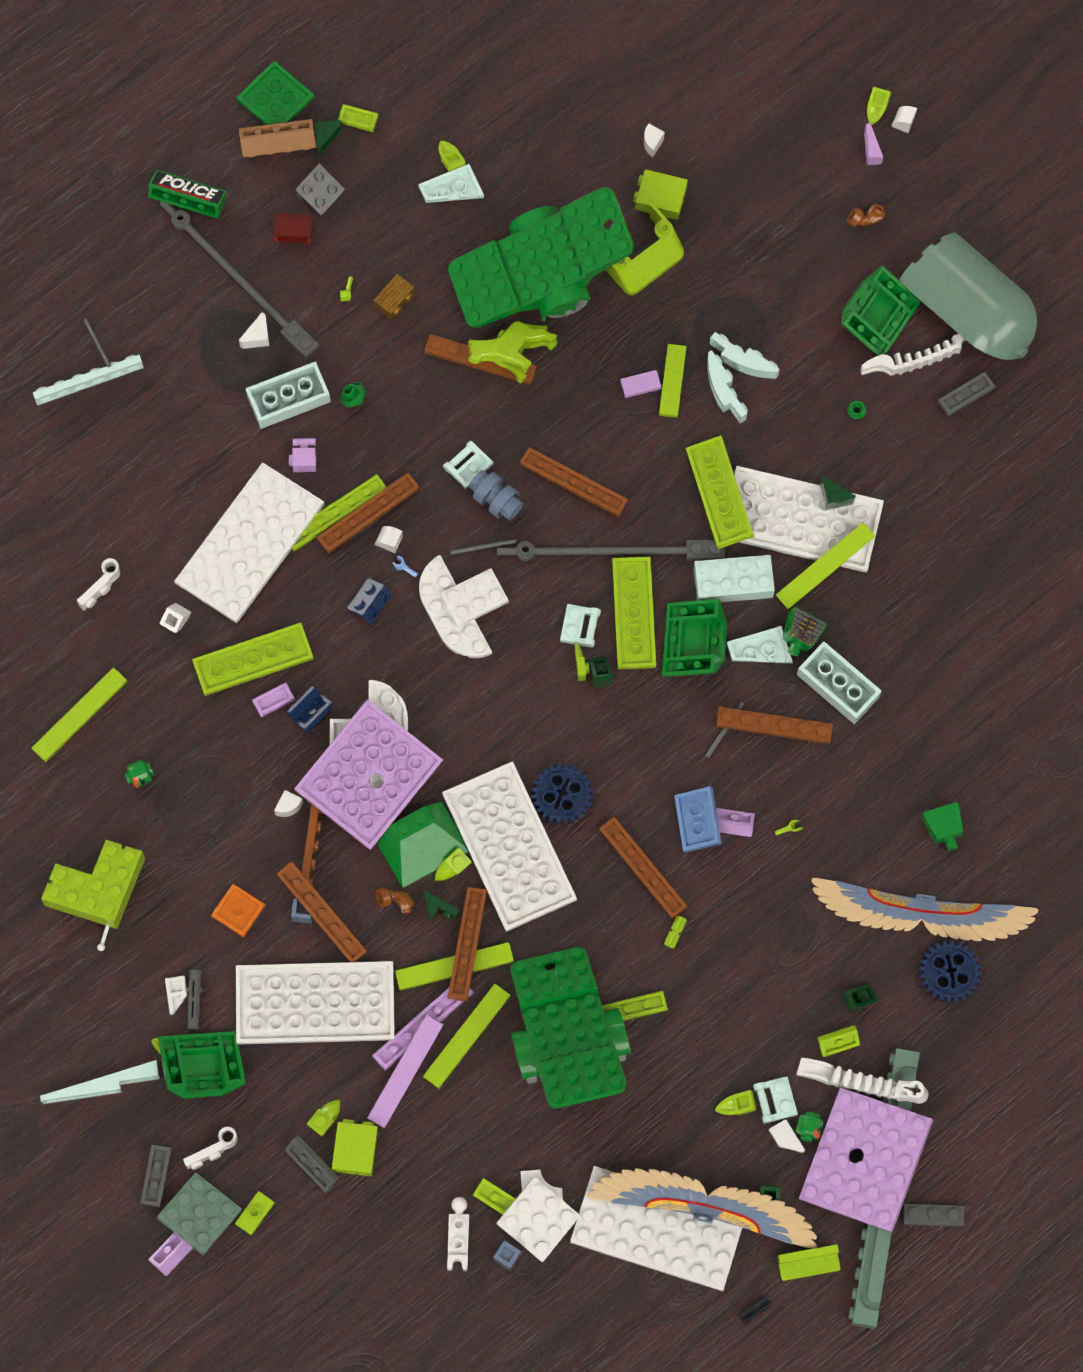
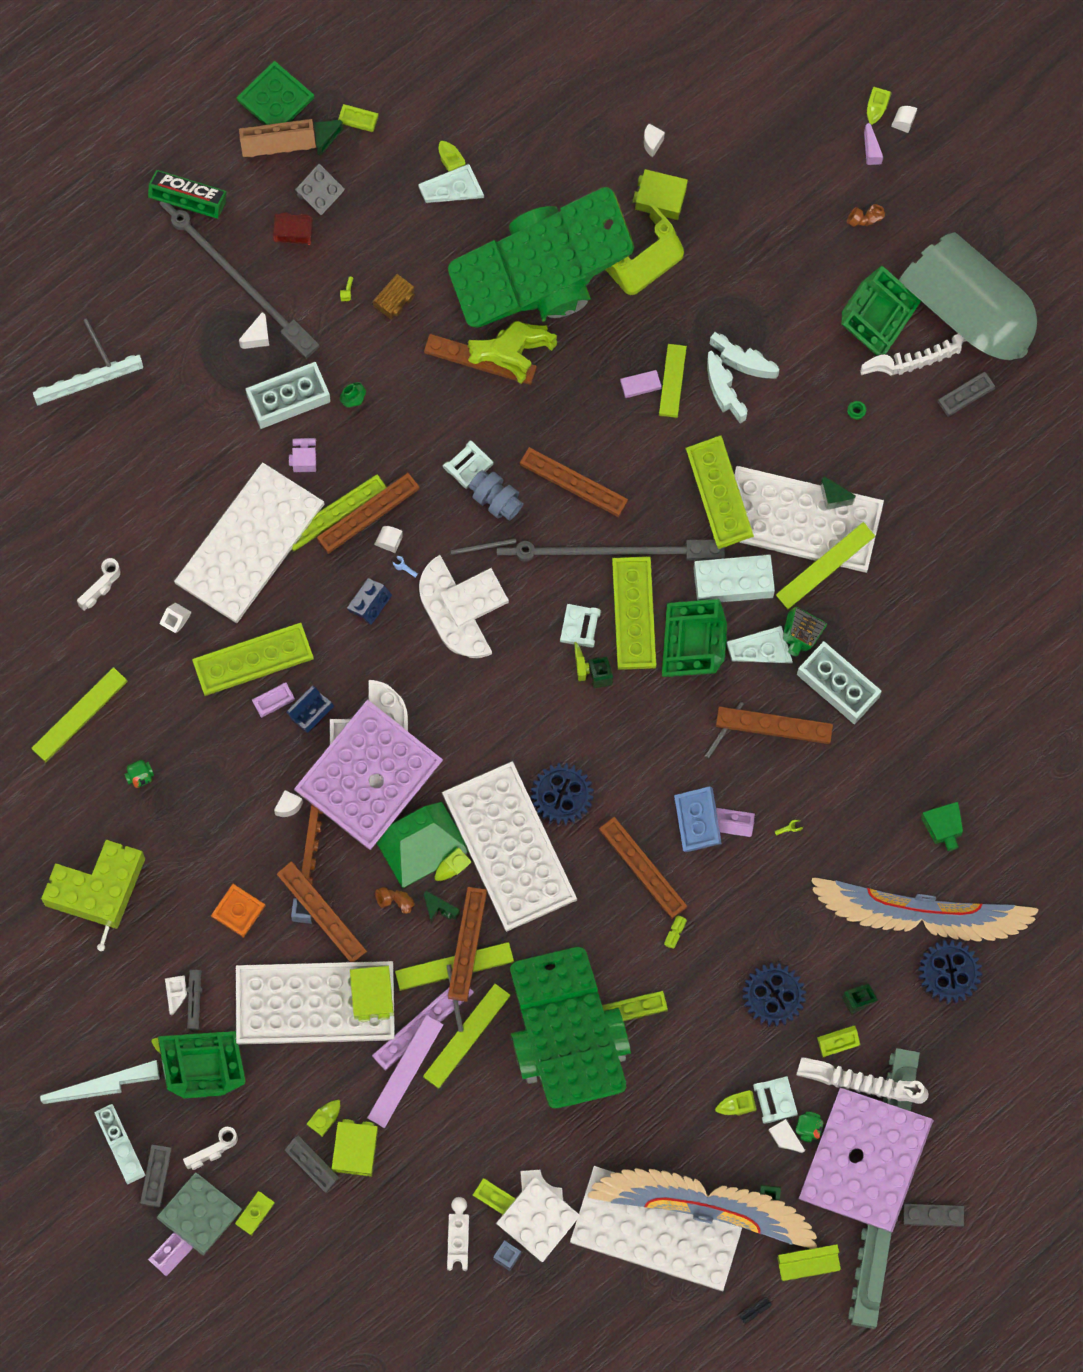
none -> light aqua slope [94,1104,146,1184]
none -> lime brick [350,966,394,1022]
none -> dark grey axle [446,964,463,1032]
none -> dark blue gear [742,963,806,1027]

